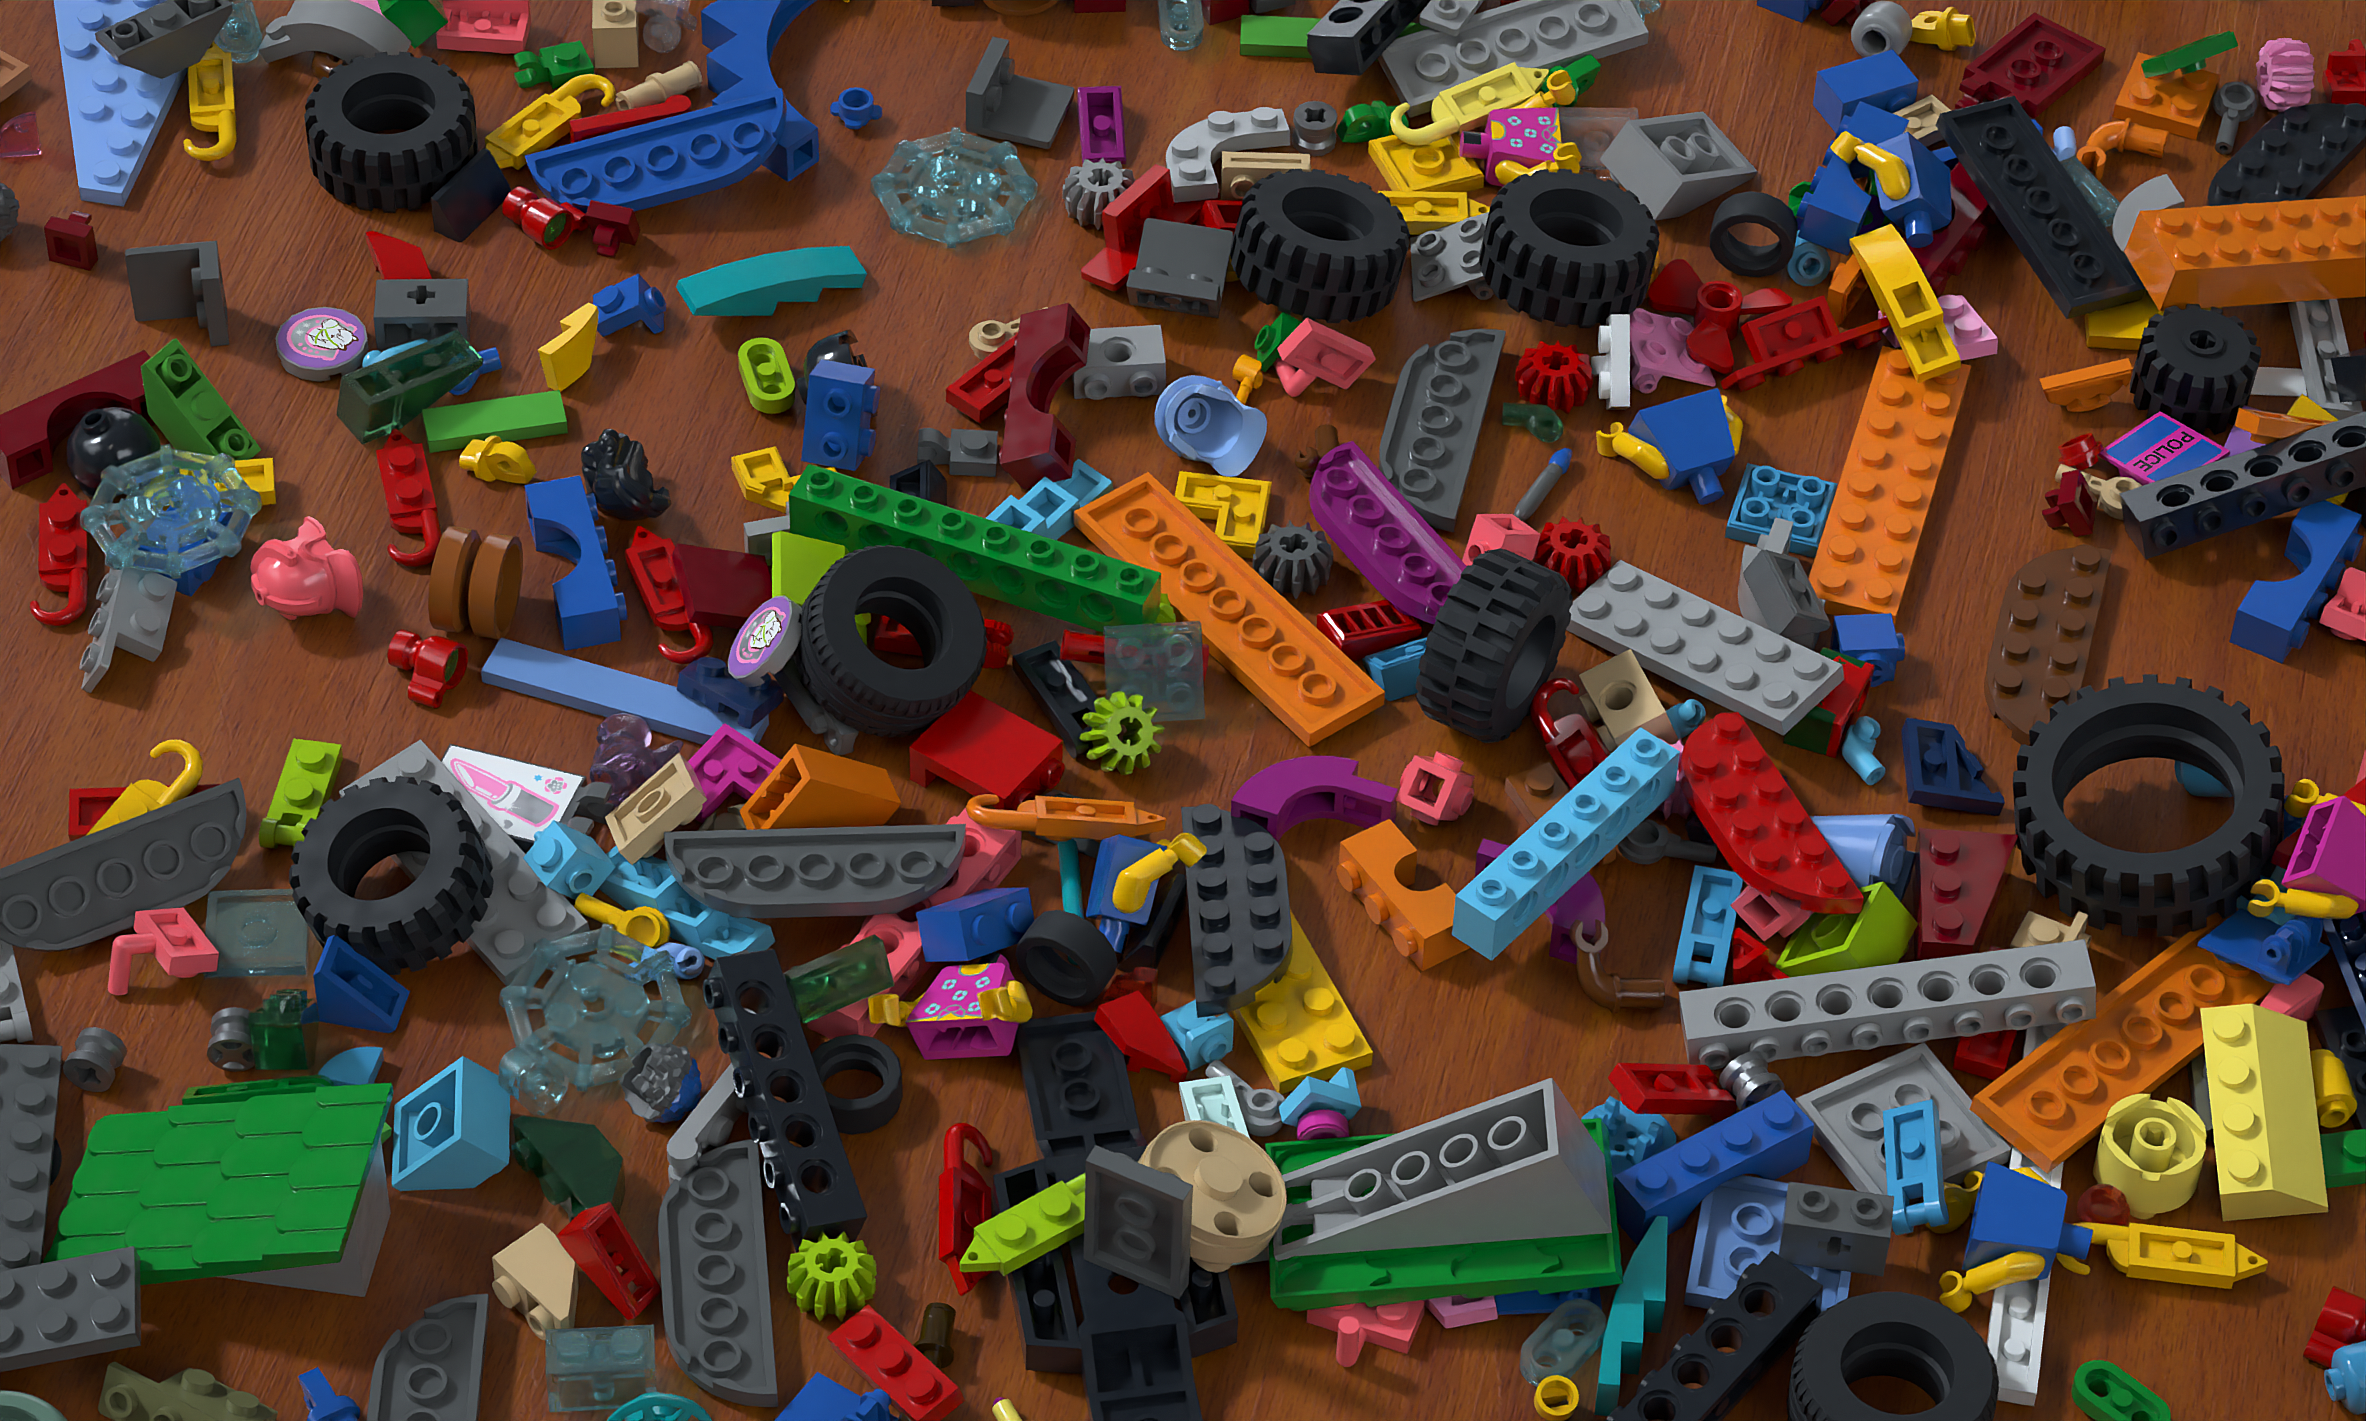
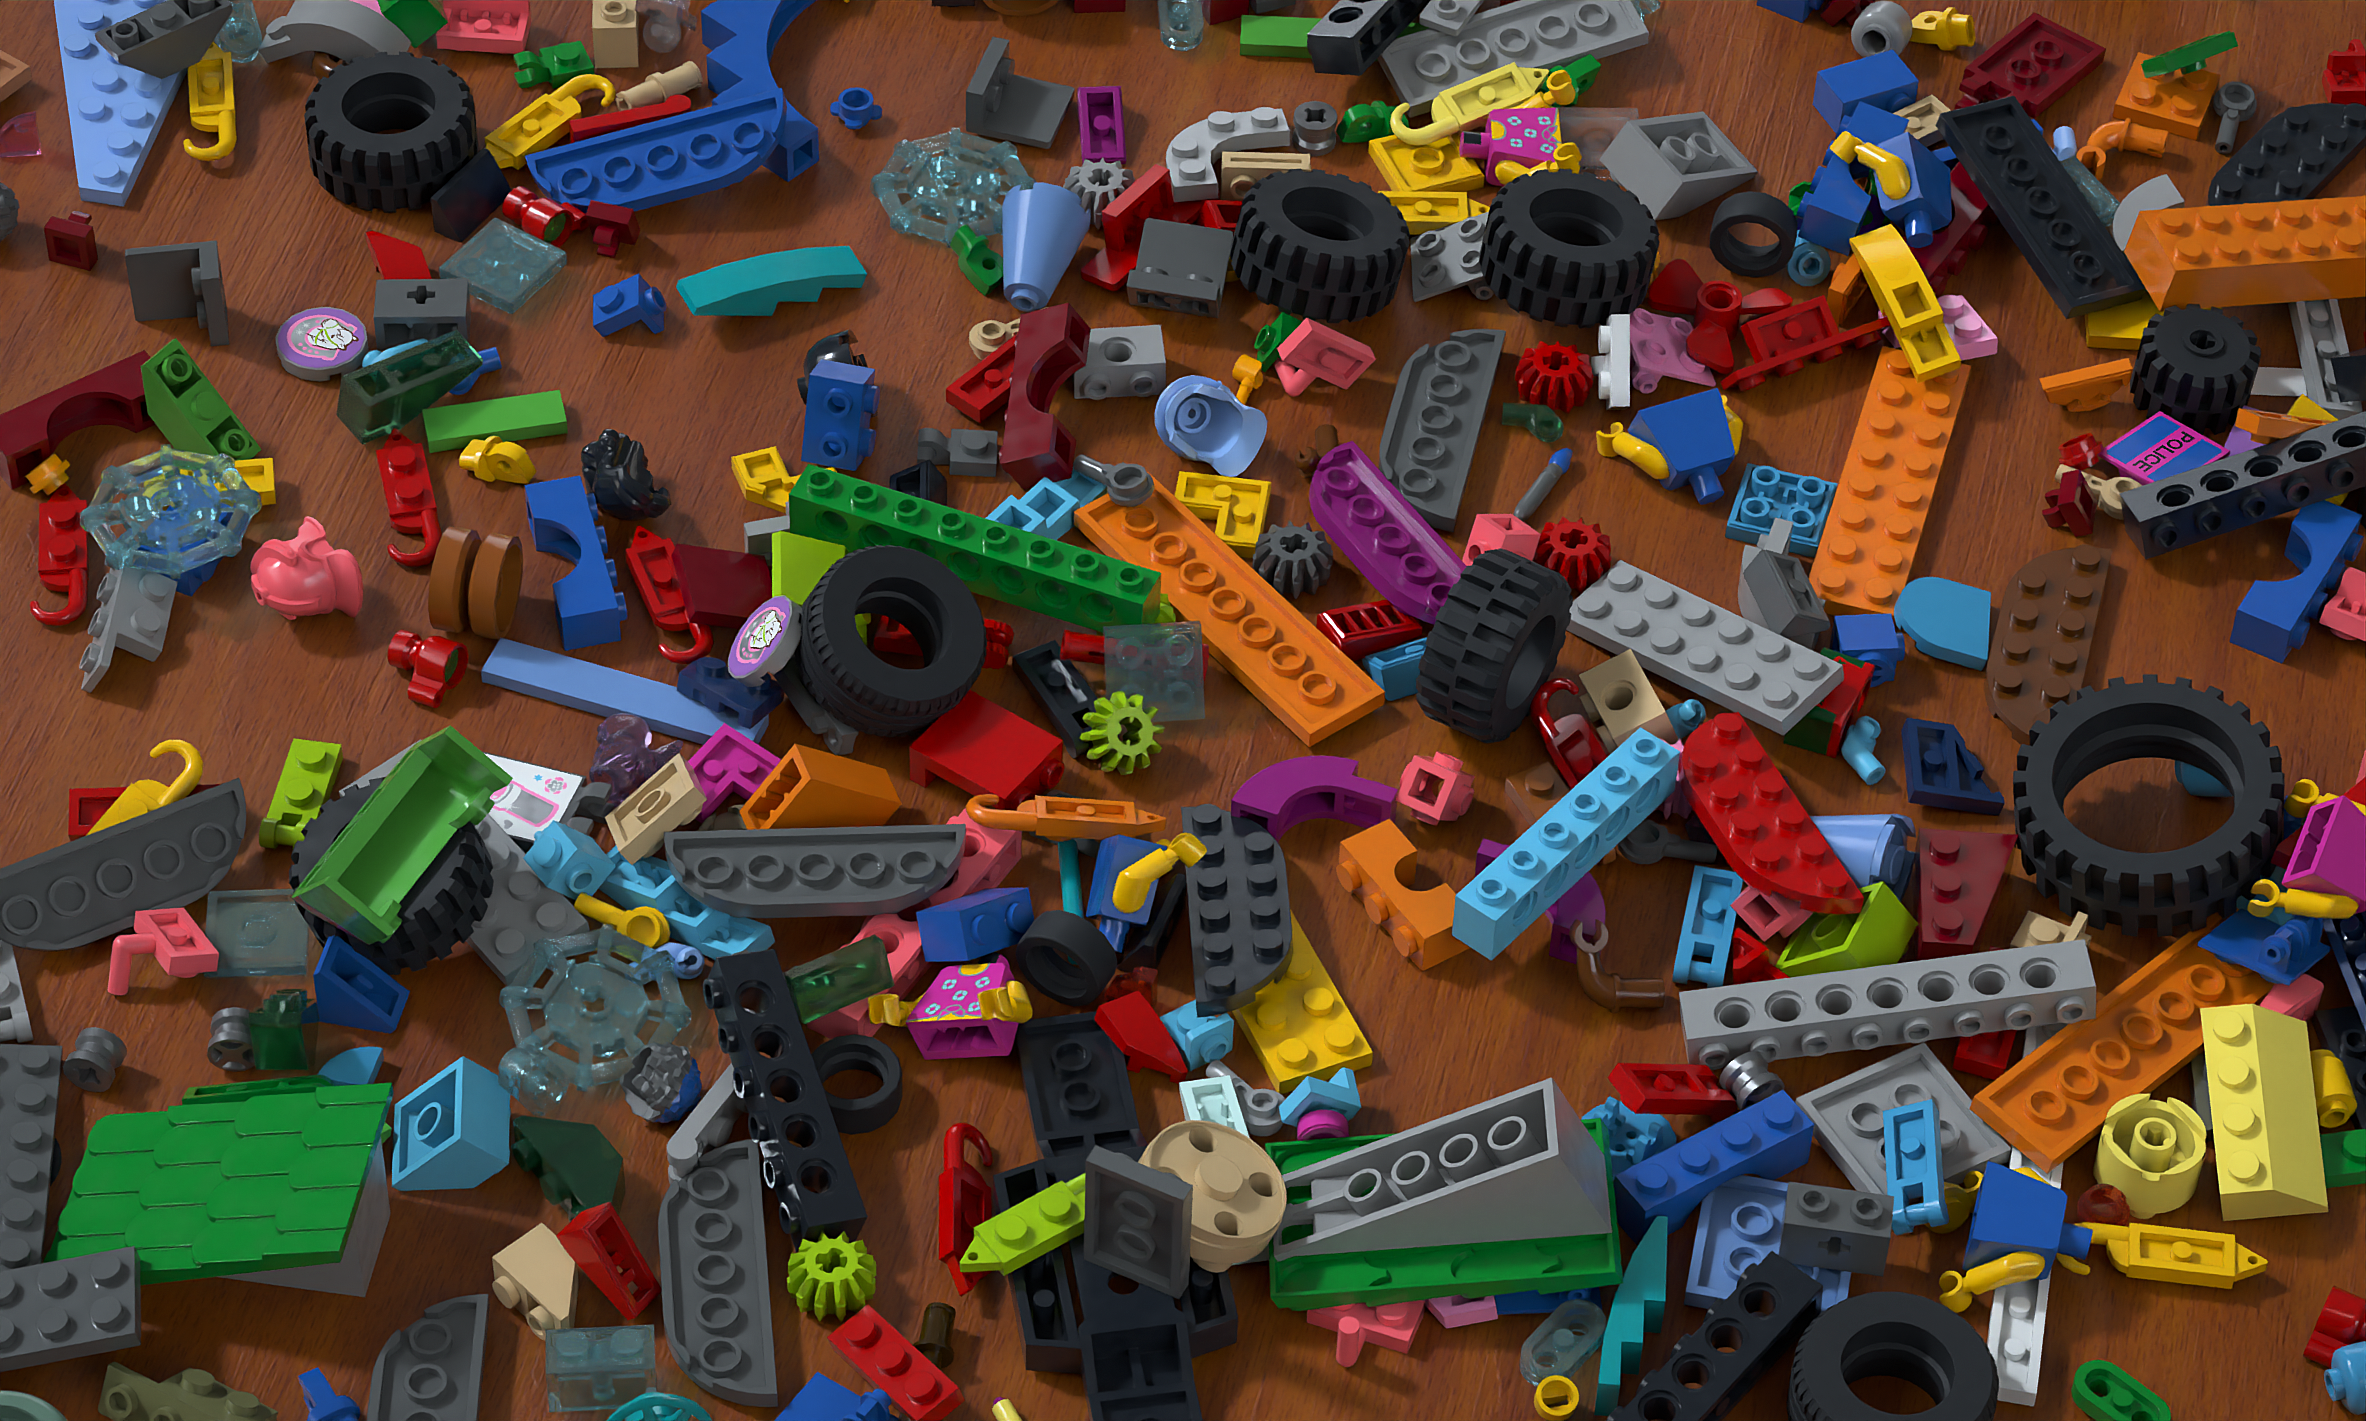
black cylinder [67,407,164,499] -> none
yellow slope [538,302,599,392] -> none
lime plate [738,338,796,414] -> none
bright pink gear [2255,38,2315,112] -> none
none -> light orange plate [25,453,71,496]
none -> bright green windscreen [292,725,513,945]
none -> clear light blue tile [439,218,567,314]
none -> green piece [950,224,1003,296]
none -> medium blue cone [1002,182,1091,312]
none -> dark grey plate [1073,454,1155,507]
none -> dark azure tile [1894,577,1991,671]

